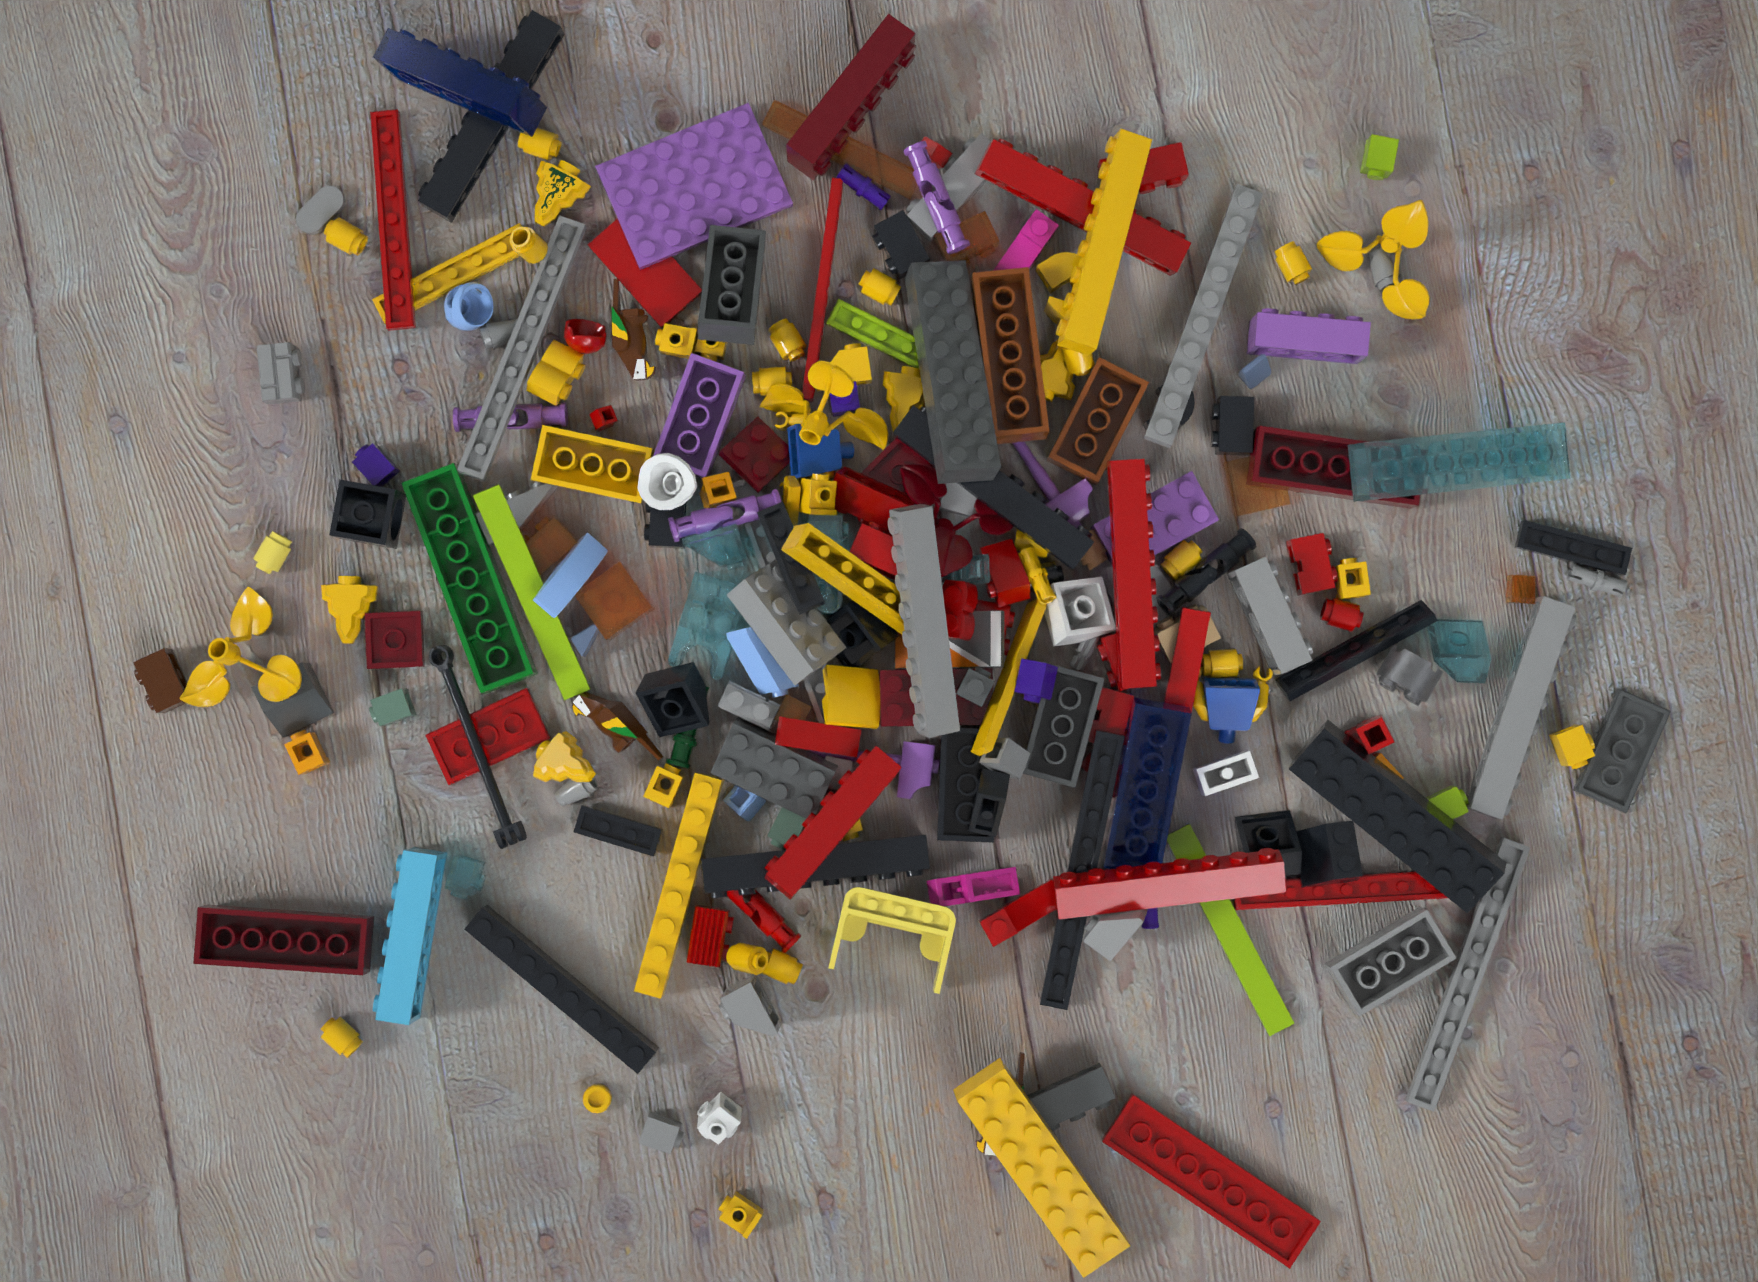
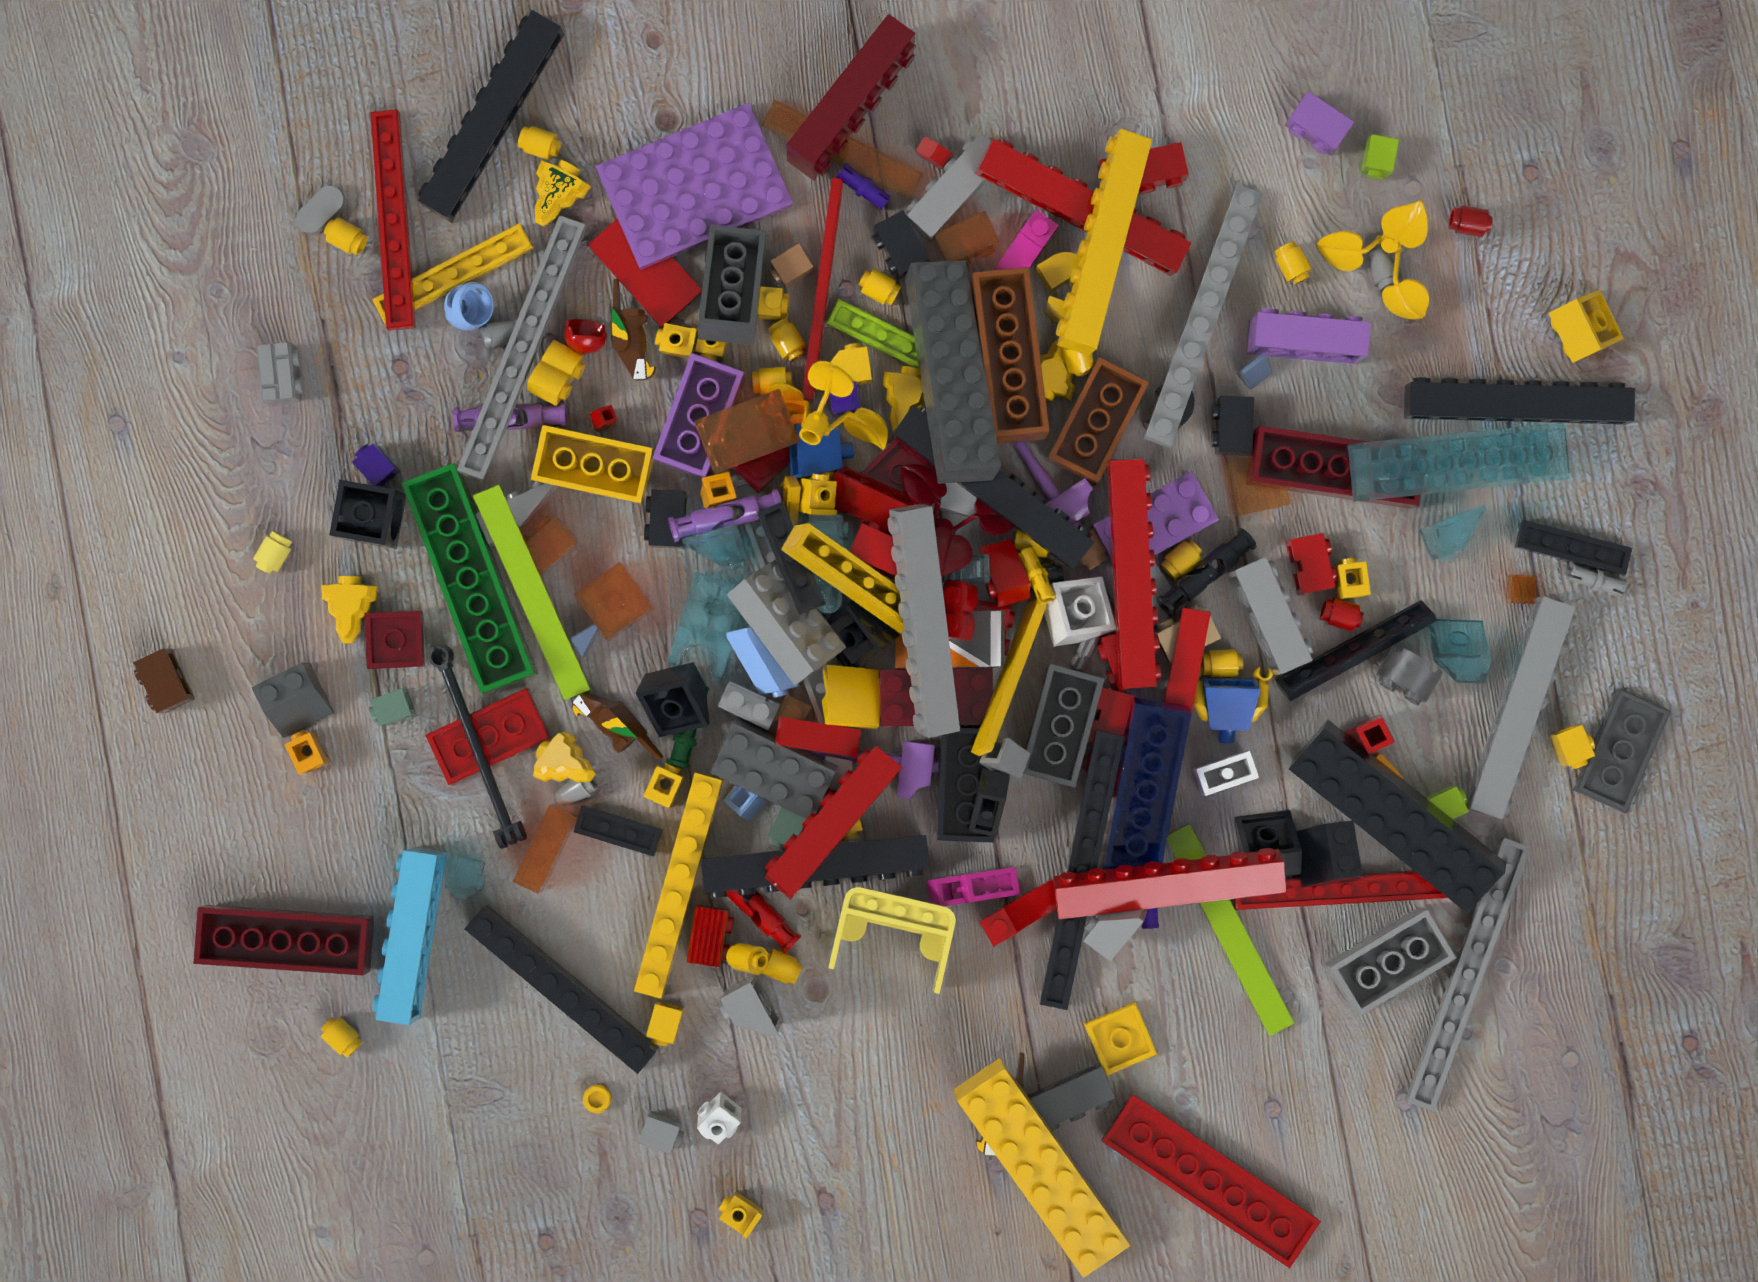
yellow plant [180,587,302,707] -> none
clear blue brick [373,28,547,137] -> none
yellow brick [510,226,548,264] -> none
light blue slope [533,532,608,618] -> none
white helmet [638,453,697,510] -> none
medium lavender piece [904,141,970,254] -> none
dark grey brick [956,666,995,707] -> none
dark purple brick [1014,658,1058,703] -> none
none -> clear orange brick [513,804,578,894]
none -> yellow brick [646,1001,685,1047]
none -> clear orange slope [694,389,800,474]
none -> yellow brick [758,286,790,321]
none -> medium nougat brick [769,243,814,289]
none -> yellow tile [1084,1001,1157,1076]
none -> medium lavender brick [1285,91,1354,156]
none -> black brick [1404,377,1635,425]
none -> clear light blue slope [1419,505,1487,563]
none -> red brick [1449,205,1493,237]
none -> yellow slope [1548,289,1624,363]

